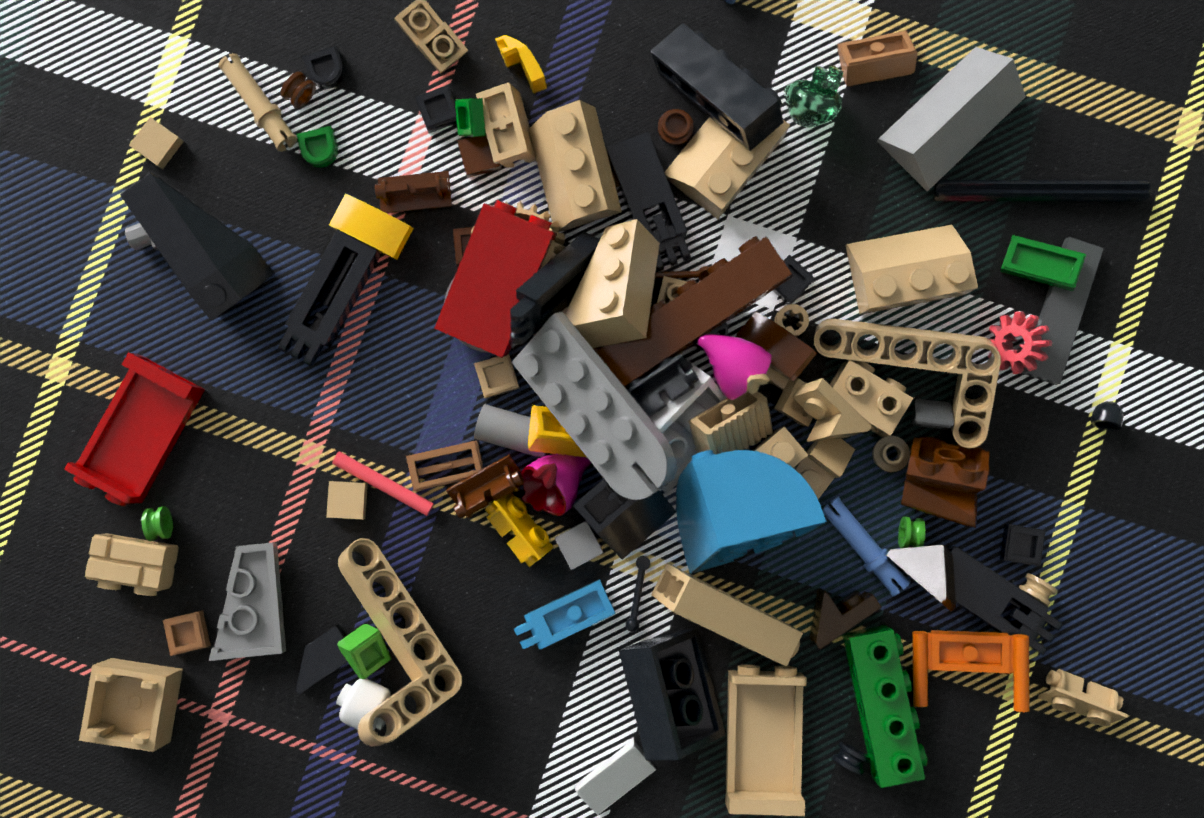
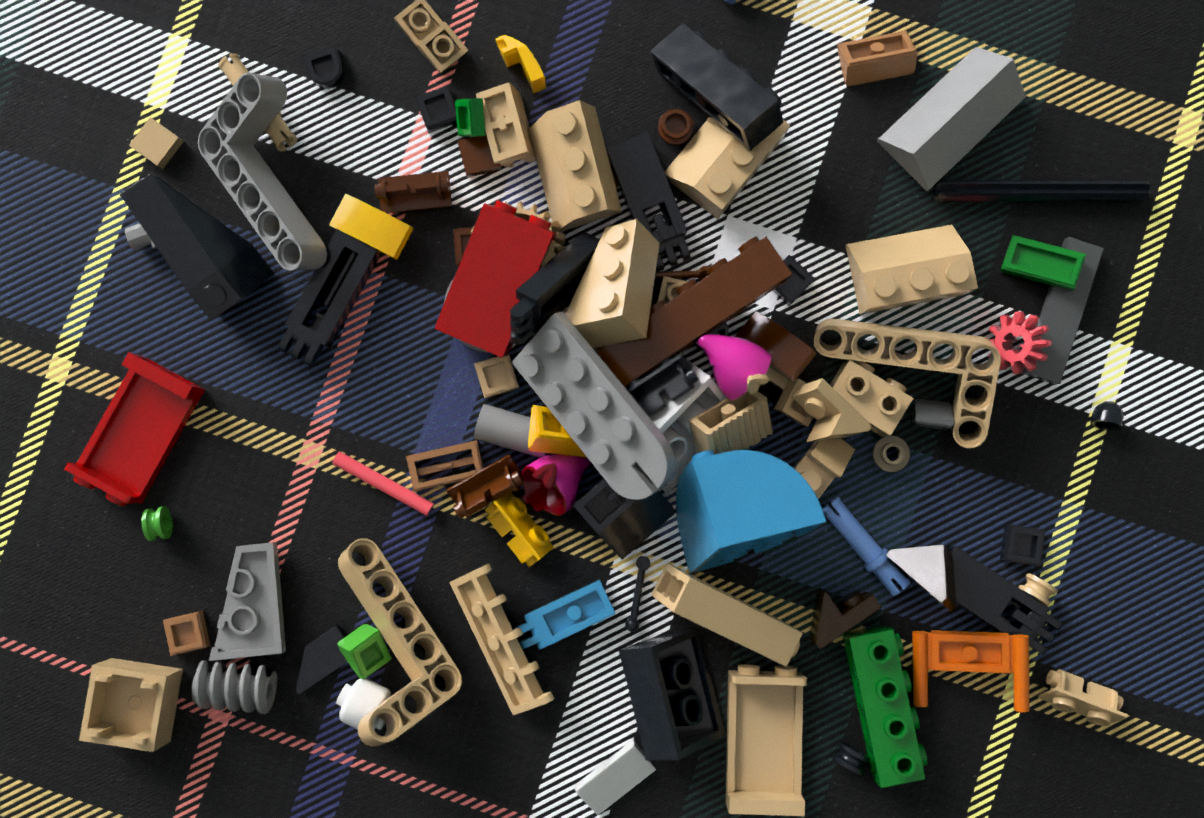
tan brick [85,533,179,596] -> none
reddish brown bush [280,71,316,109] -> none
green tile [296,126,338,168] -> none
tan tile [326,481,368,520] -> none
light grey tile [554,521,604,570] -> none
tan brick [752,427,808,468] -> none
tan bush [774,304,809,337] -> none
clear green piece [784,66,844,128] -> none
bright green bush [898,516,926,549] -> none
reddish brown piece [901,437,989,528] -> none
none -> light grey piece [192,660,277,714]
none -> light grey beam [198,73,327,271]
none -> tan hinge [449,563,554,715]

